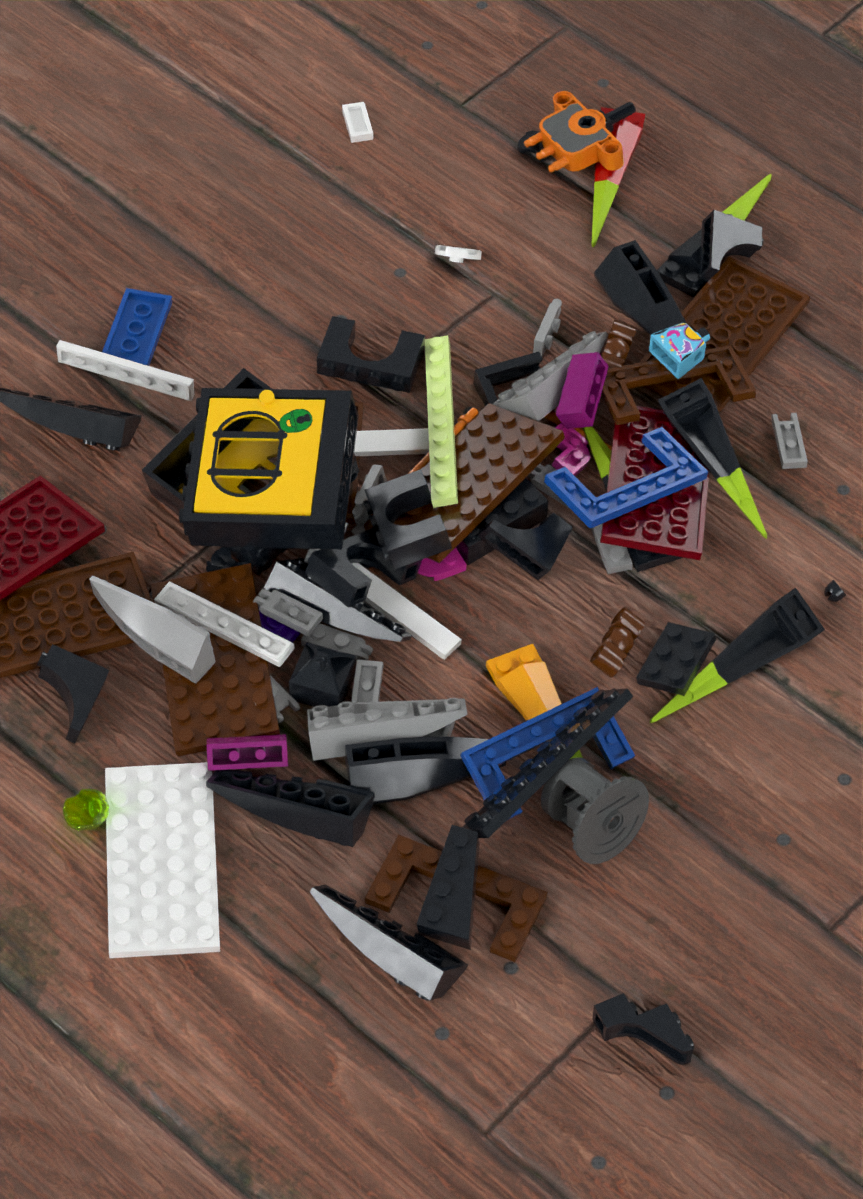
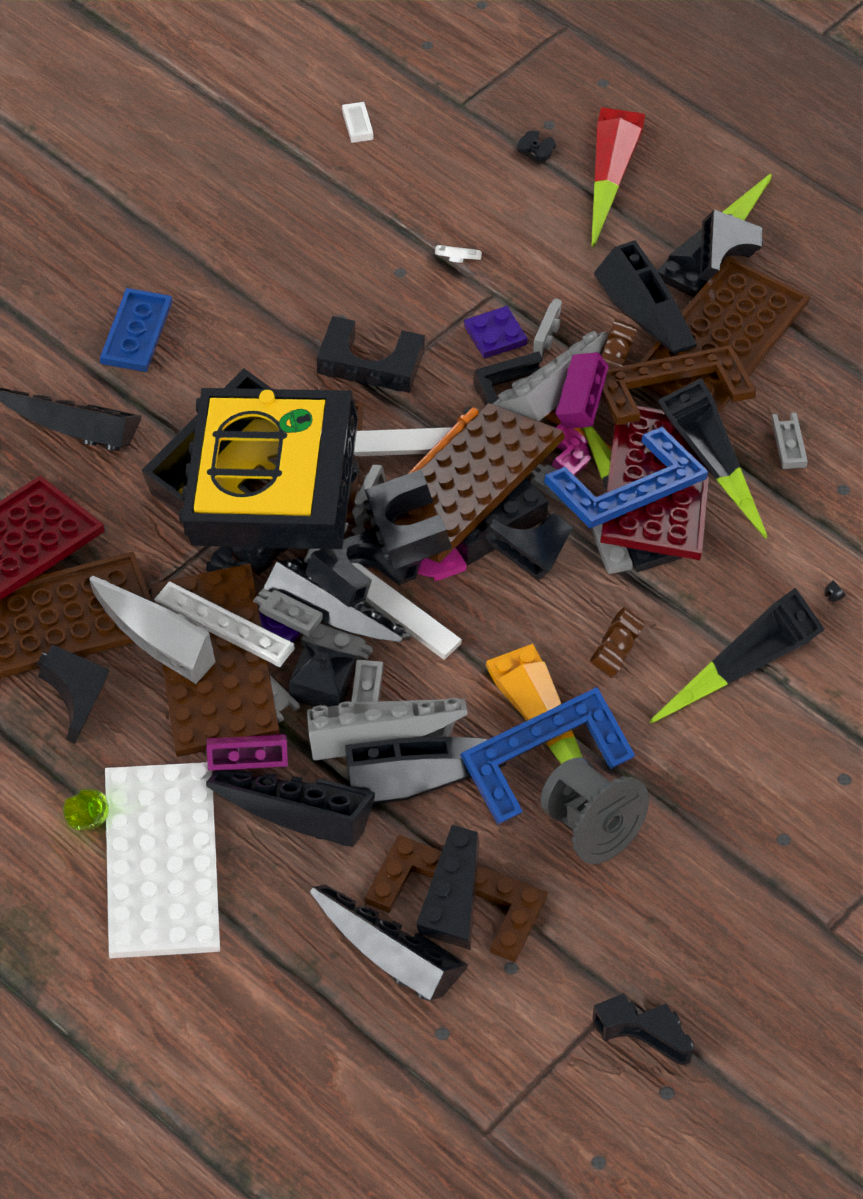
white tile [56,340,195,401] -> none
yellowish green plate [425,335,458,508] -> none
black plate [462,688,634,838] -> none
orange piece [524,91,636,172] -> none
black plate [636,622,716,696] -> none
medium azure torso [649,323,710,379] -> none
none -> dark purple plate [464,306,528,359]

